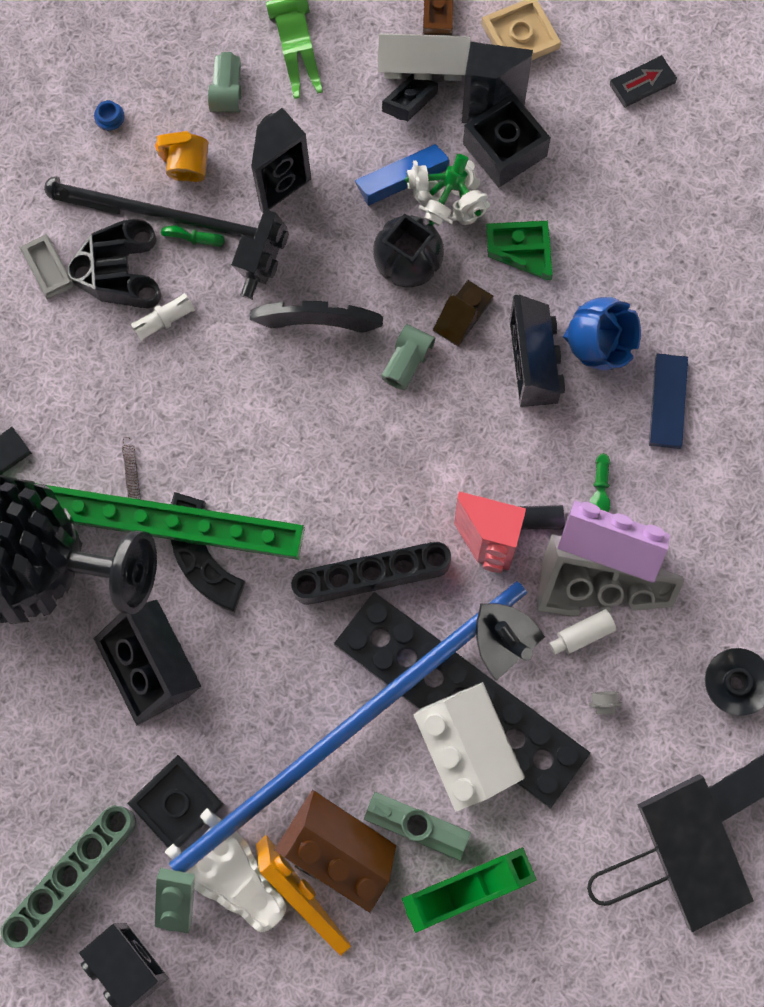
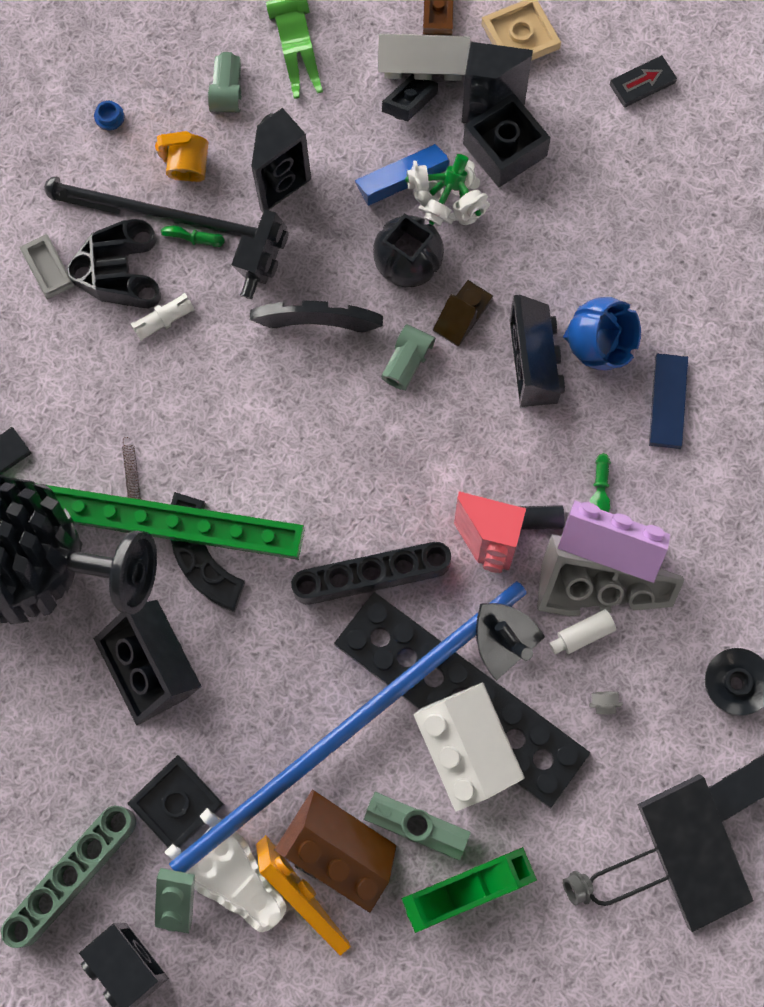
green wing [486,220,553,280] -> none
none -> dark grey plate [563,871,594,905]

